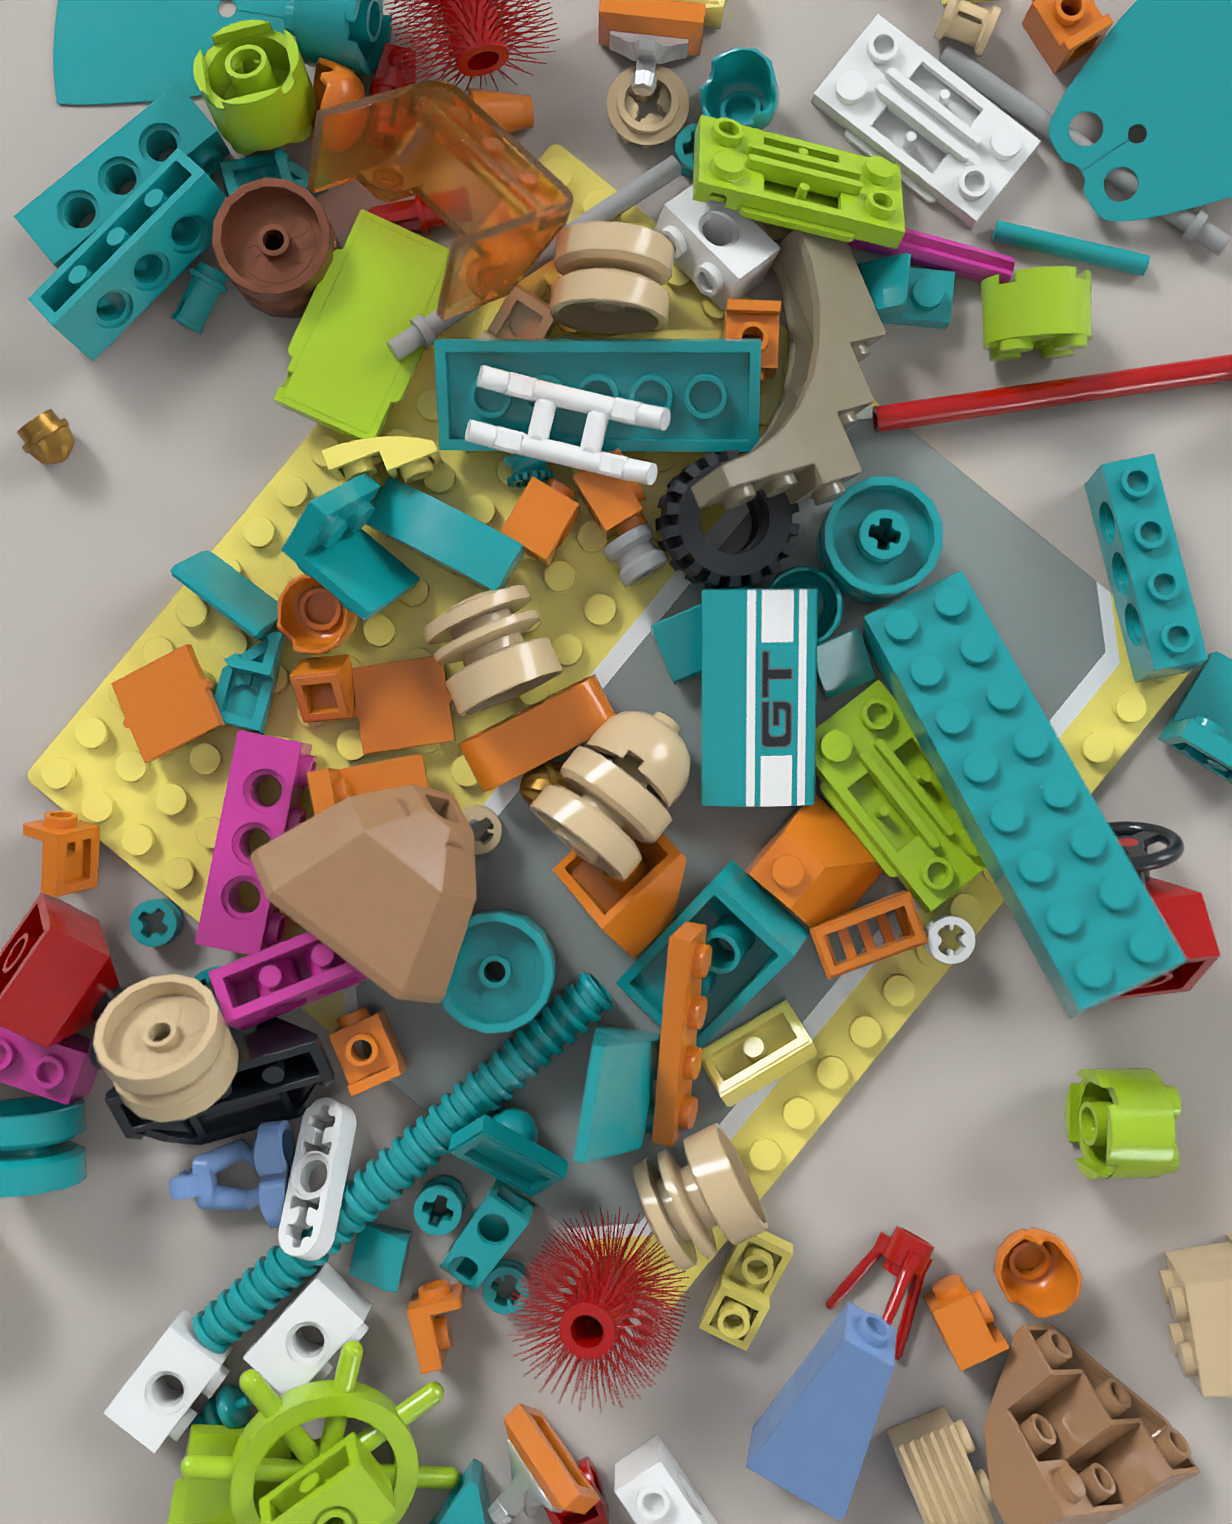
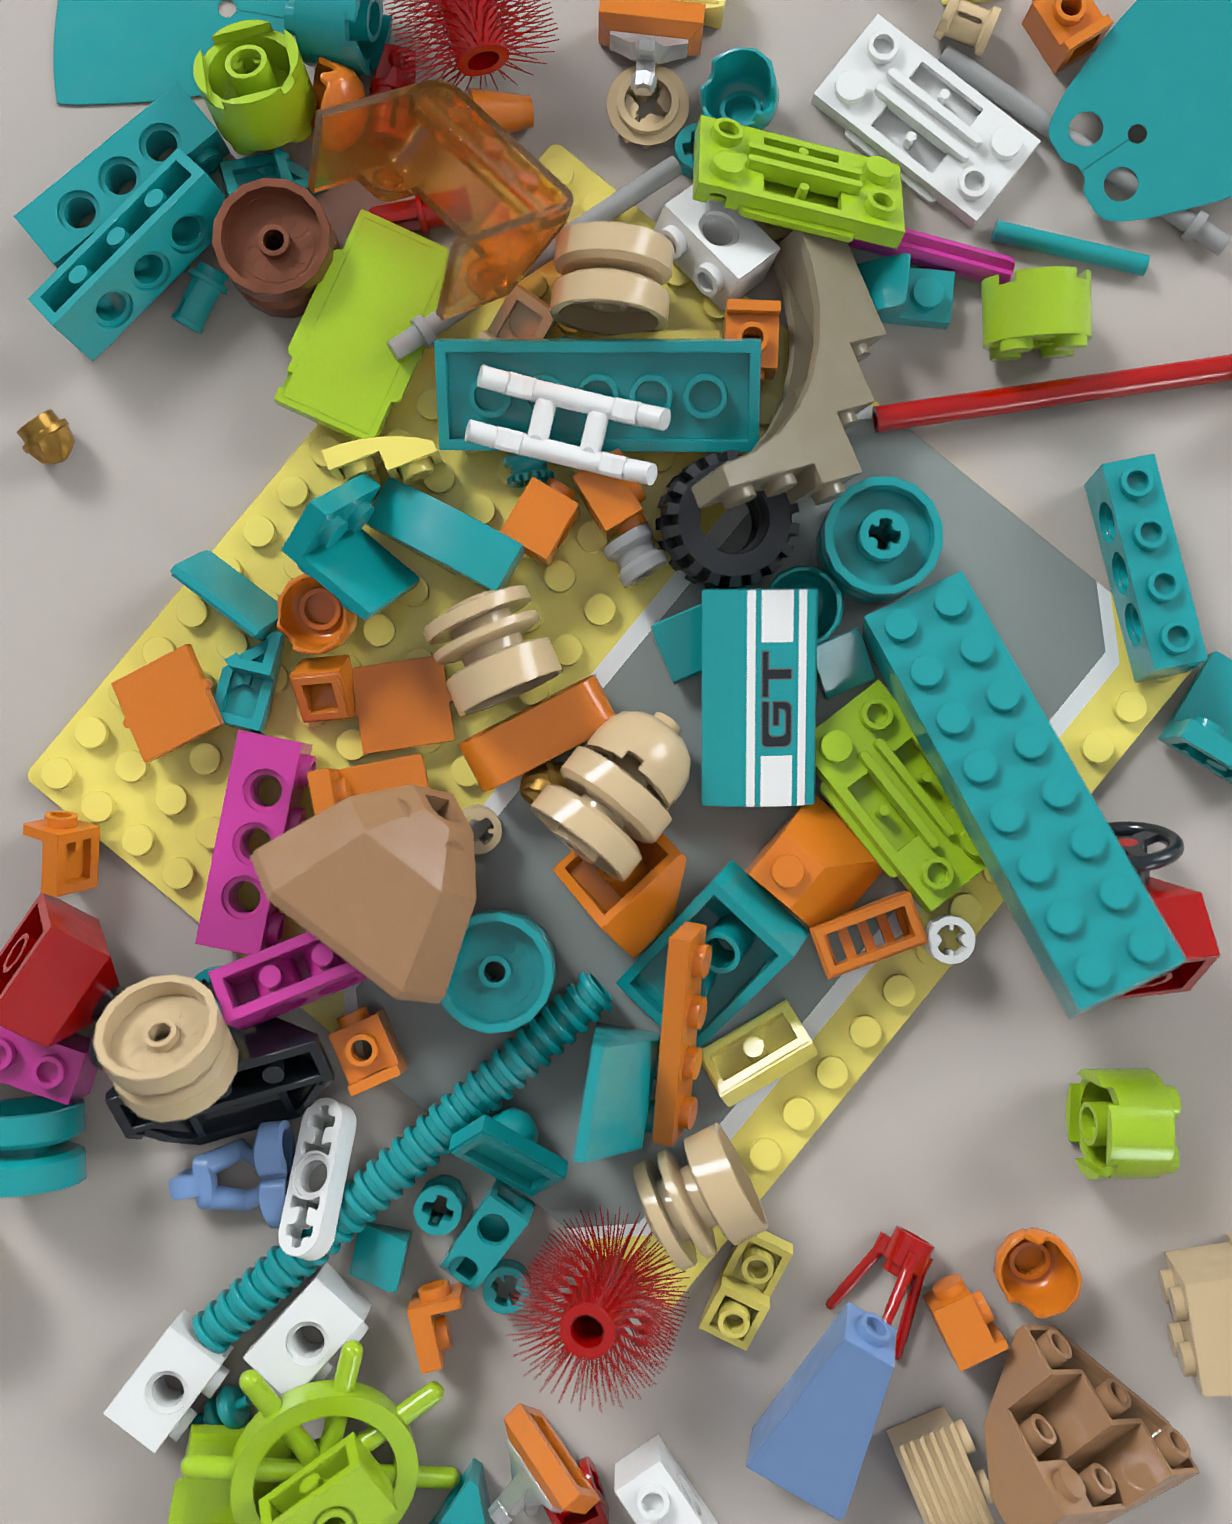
teal bush [130,898,184,947] -> none

